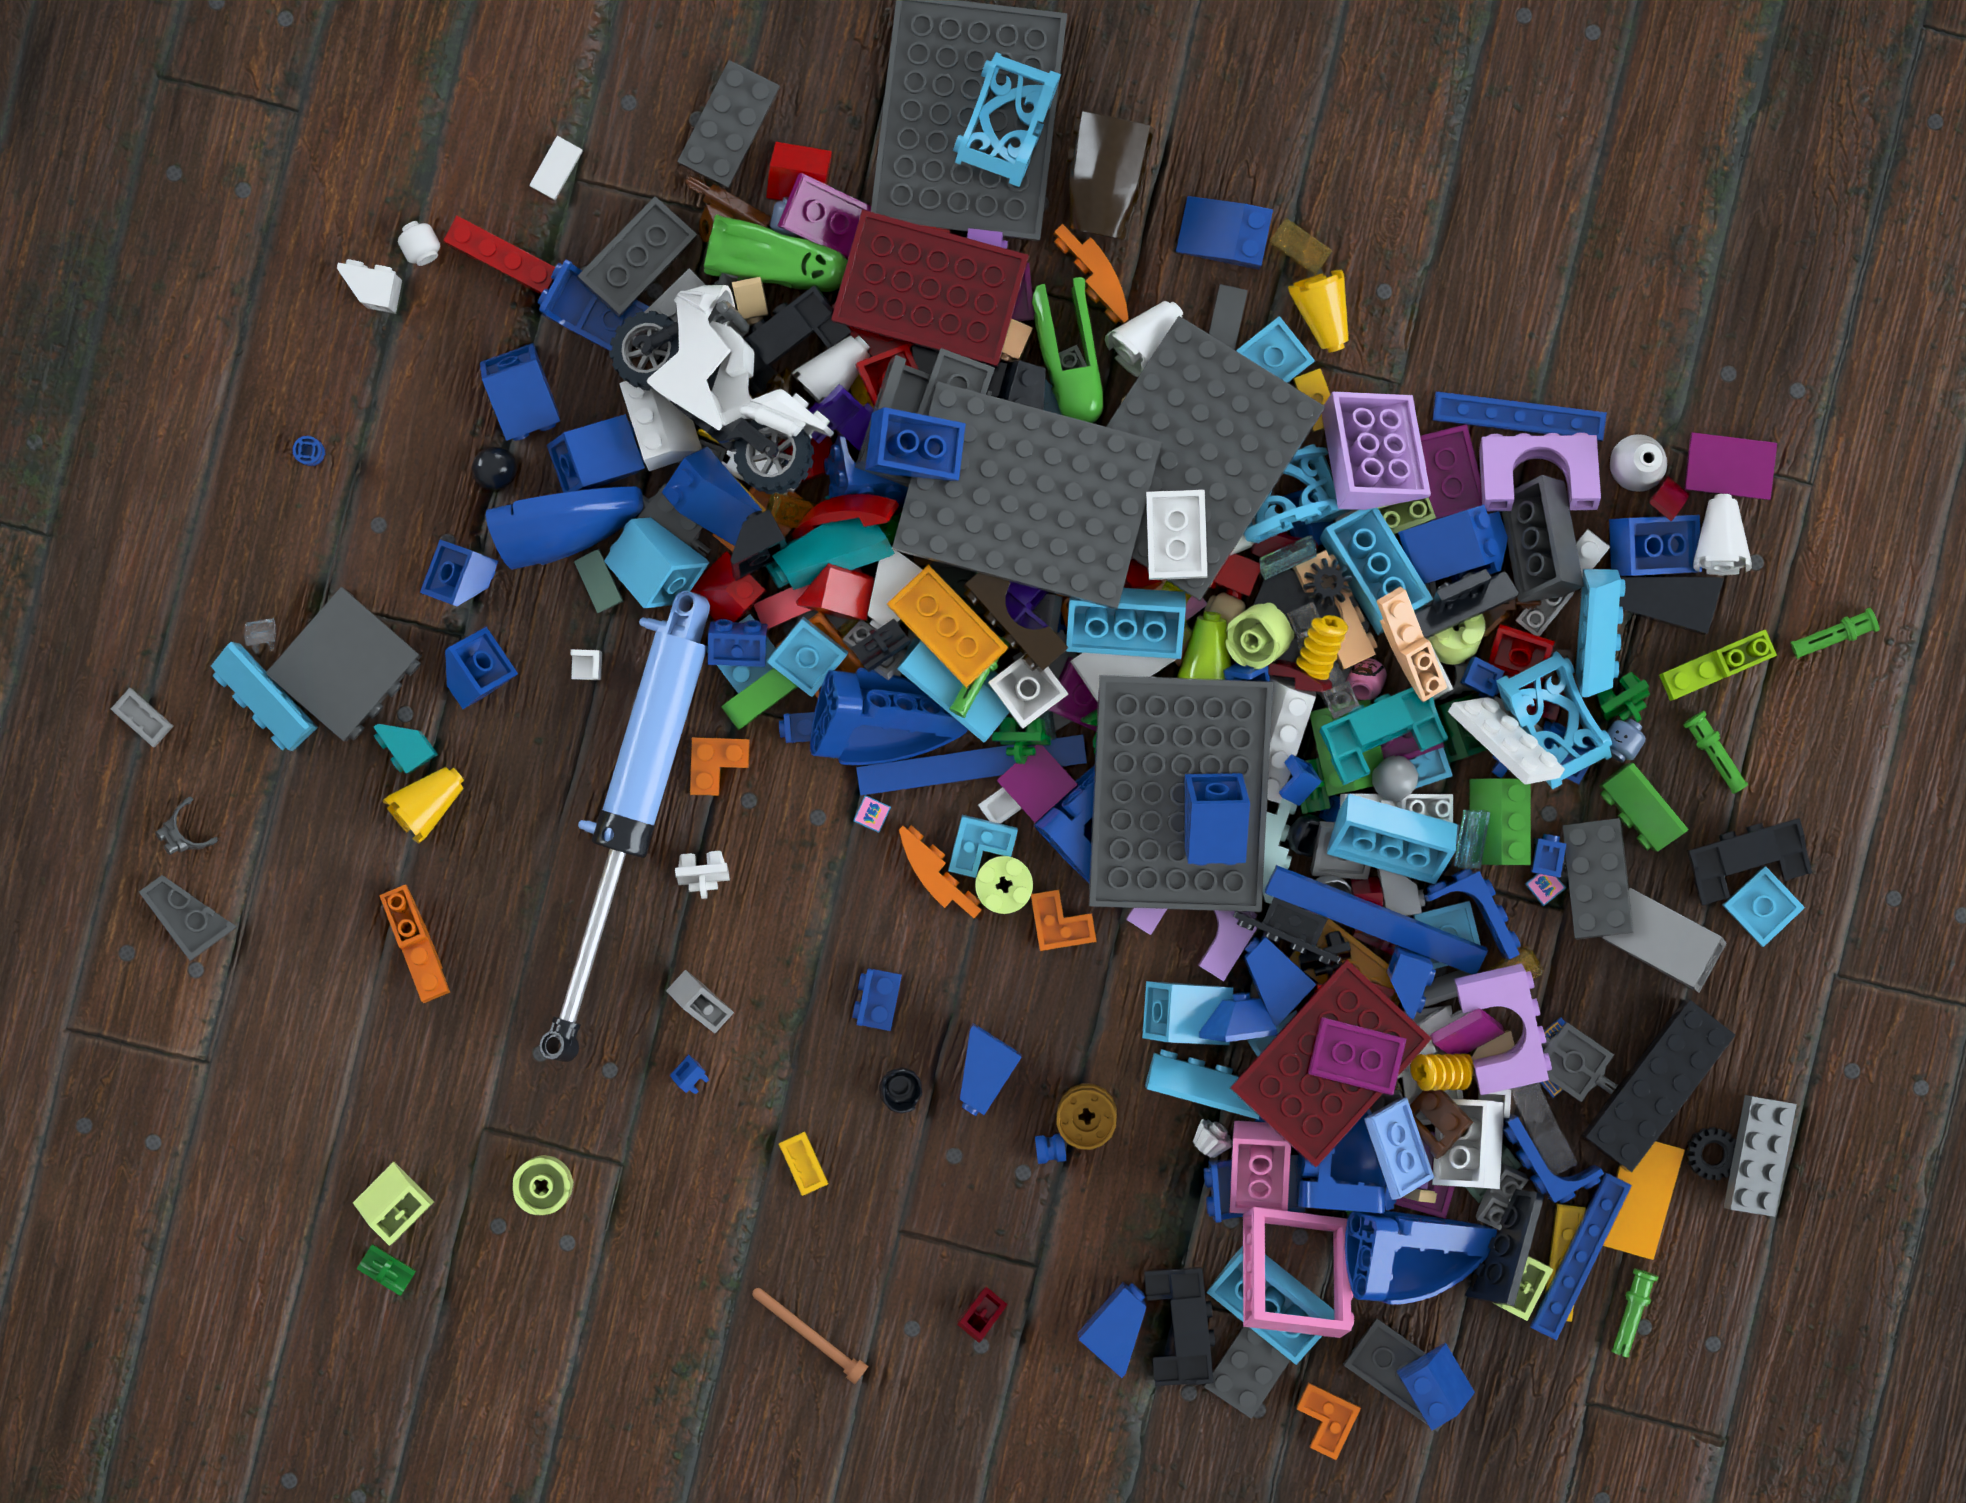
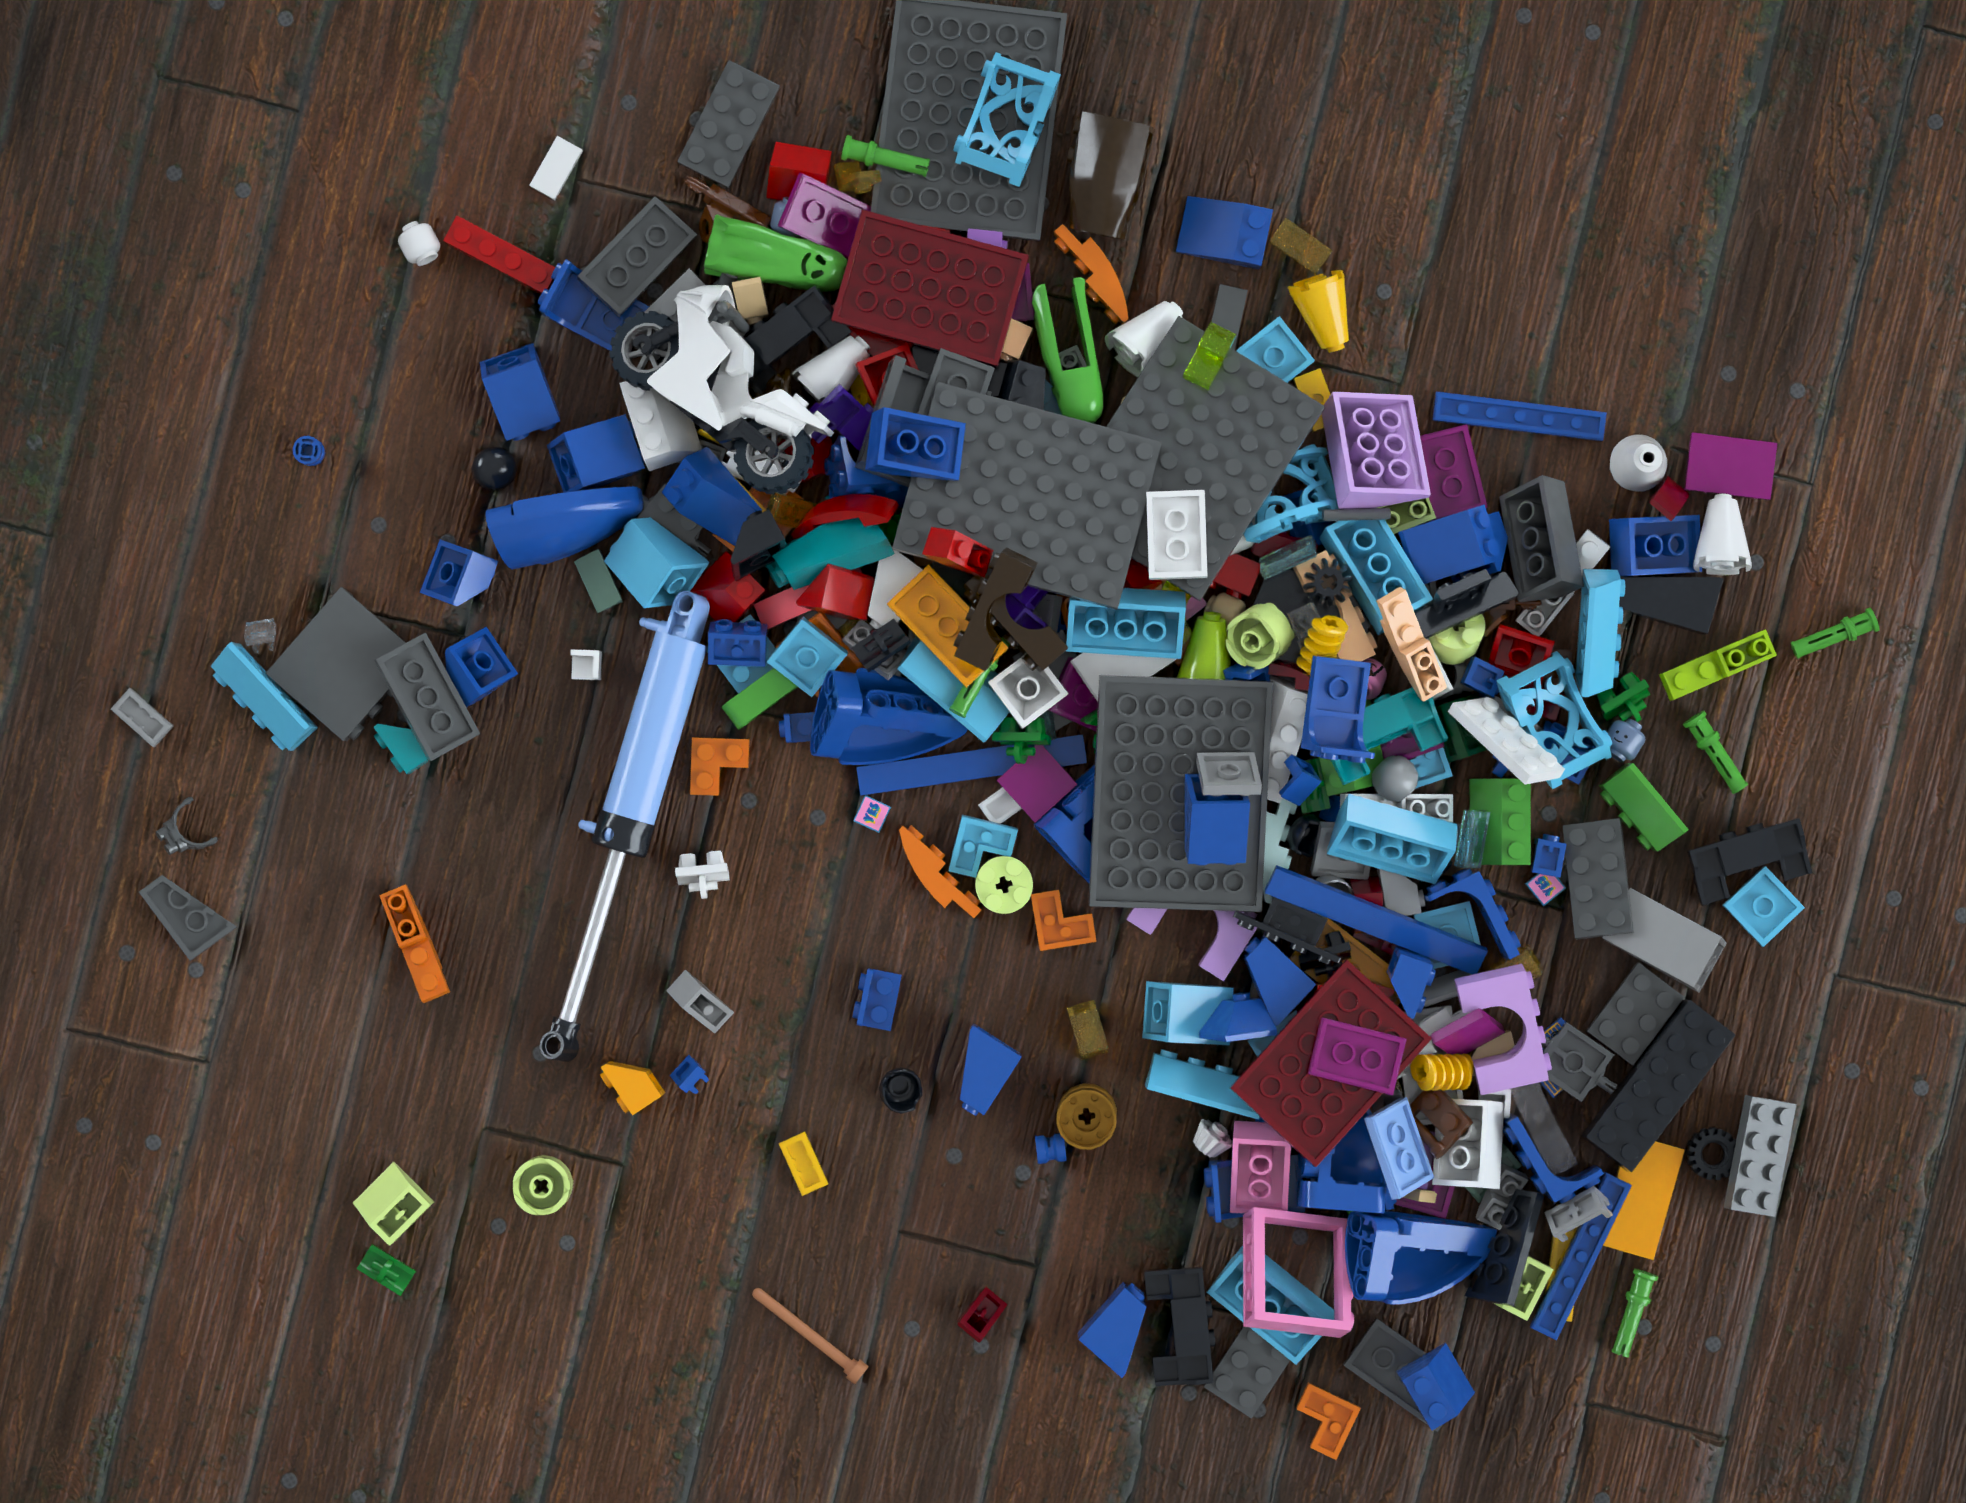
white slope [337,259,402,314] -> none
yellow cone [383,767,464,844] -> none
lavender arch [1479,433,1601,511] -> none
none -> dark grey plate [374,633,480,761]
none -> light orange slope [600,1061,665,1115]
none -> clear yellow bracket [834,161,882,194]
none -> bright green pin [841,135,930,177]
none -> red slope [922,527,994,578]
none -> dark brown arch [953,547,1038,671]
none -> clear yellow torso [1067,1000,1109,1060]
none -> clear neon green slope [1183,322,1237,390]
none -> light grey plate [1196,752,1262,796]
none -> blue bracket [1301,656,1375,763]
none -> dark grey piece [1322,508,1391,521]
none -> light grey hinge [1544,1186,1613,1242]
none -> dark grey plate [1586,962,1684,1066]

